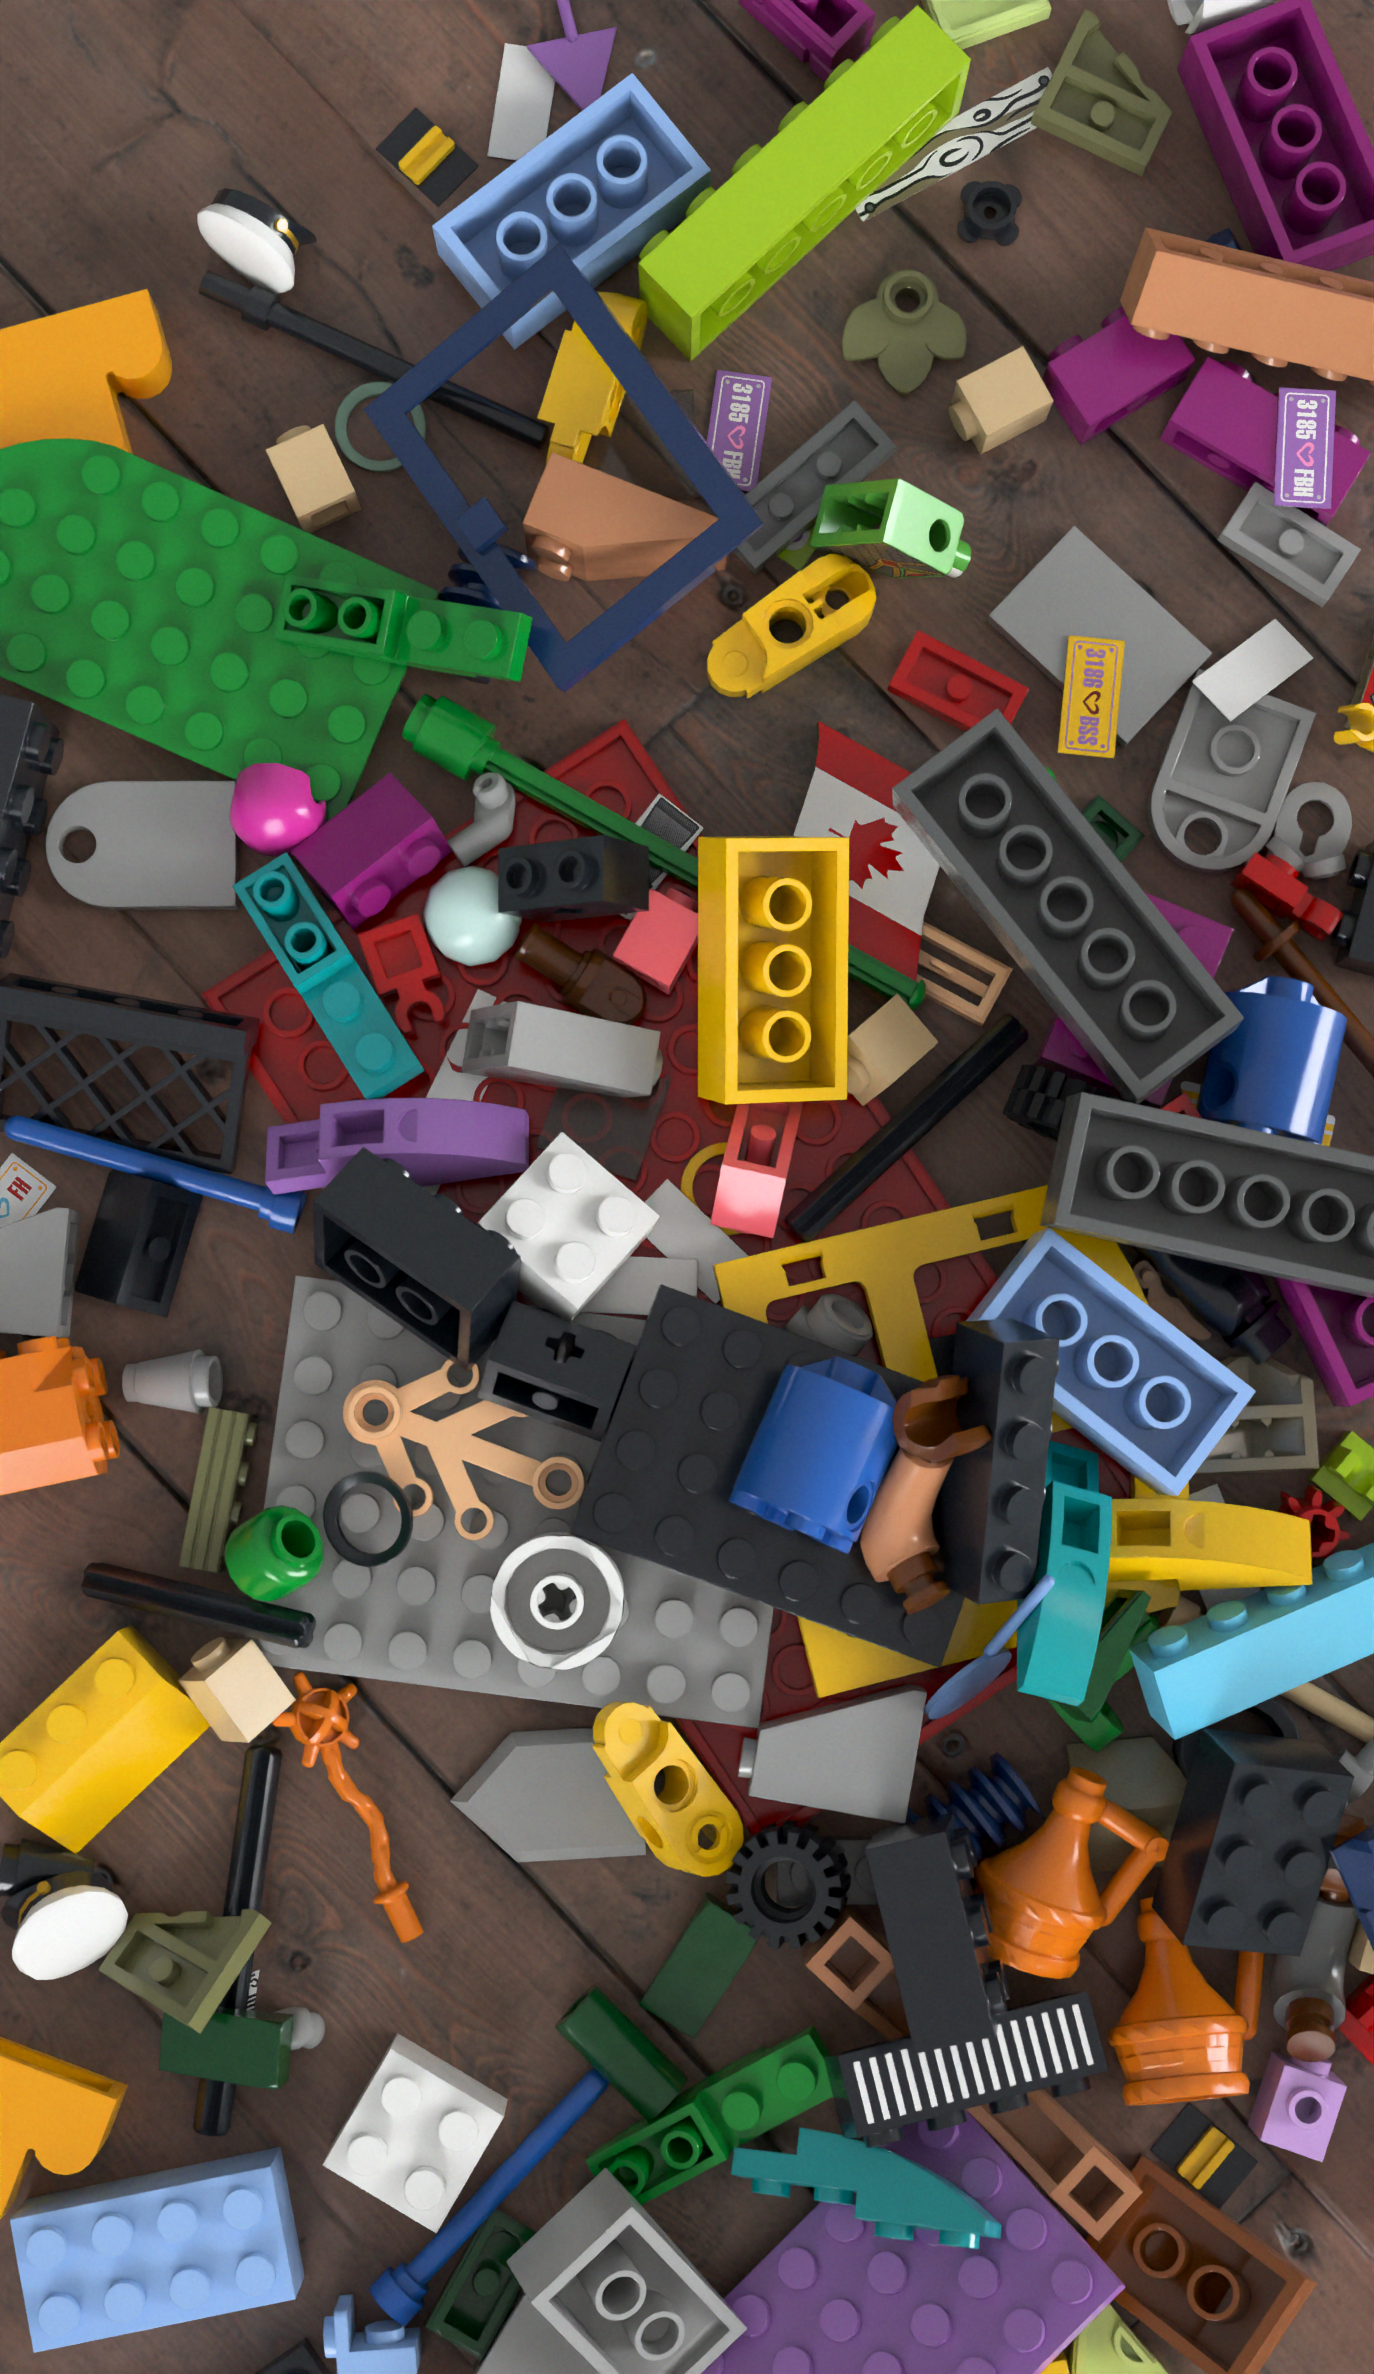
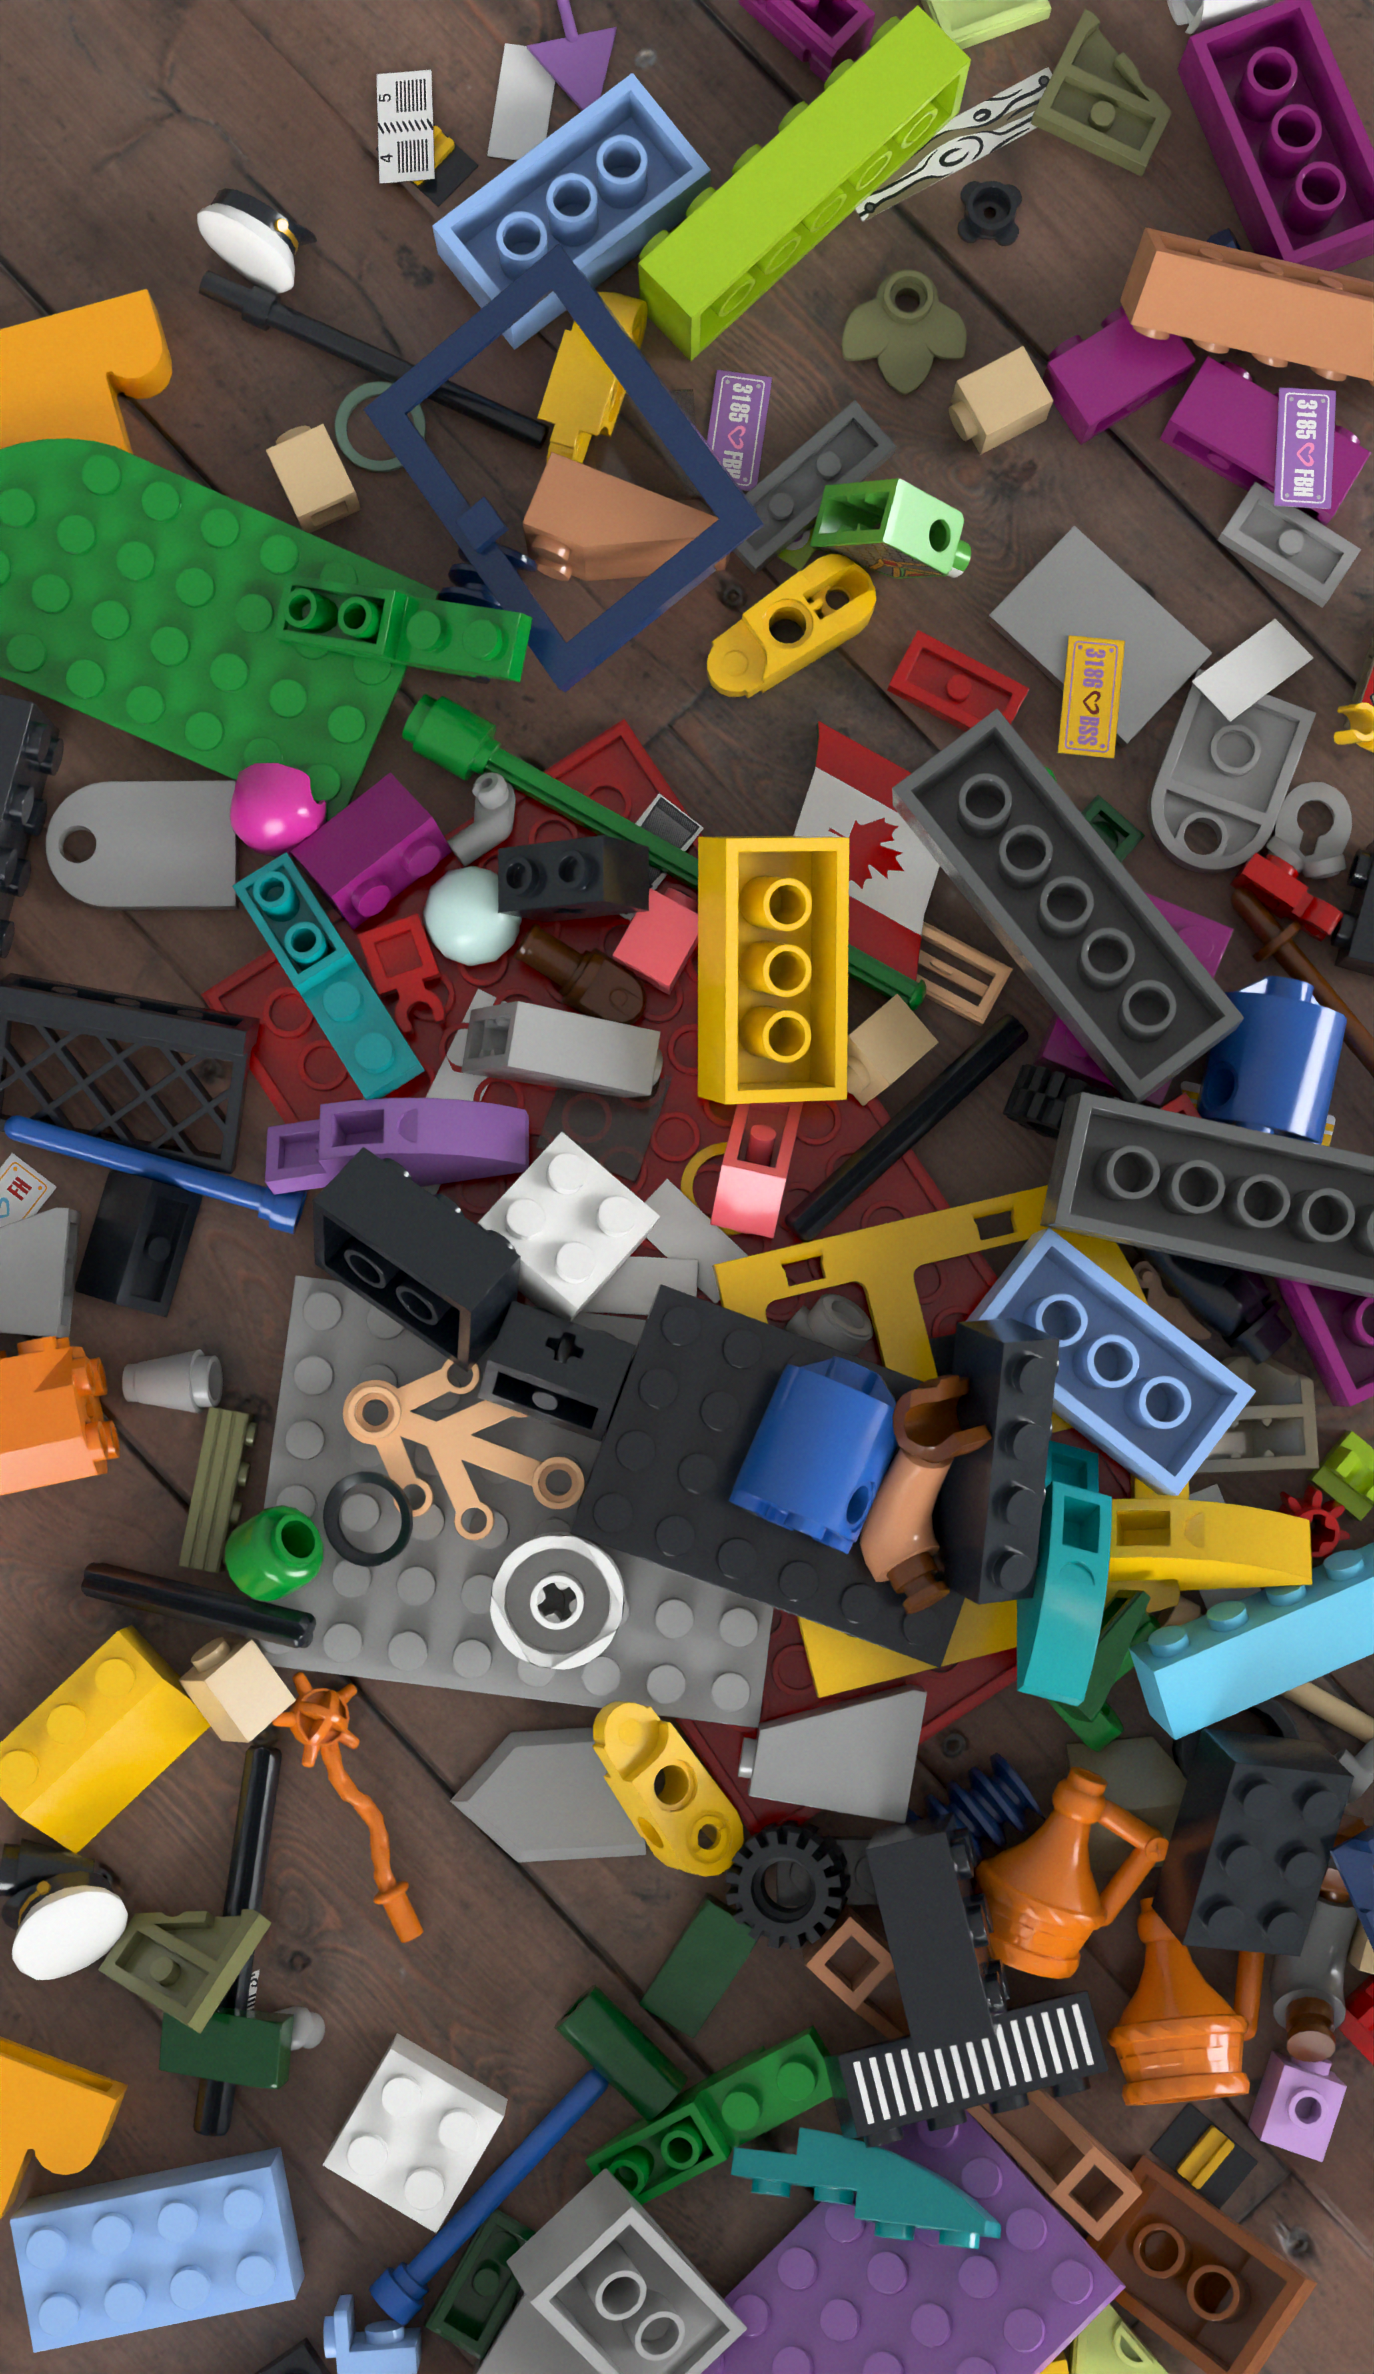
medium blue piece [924,1575,1055,1720] -> none
none -> white sticker [376,70,435,184]

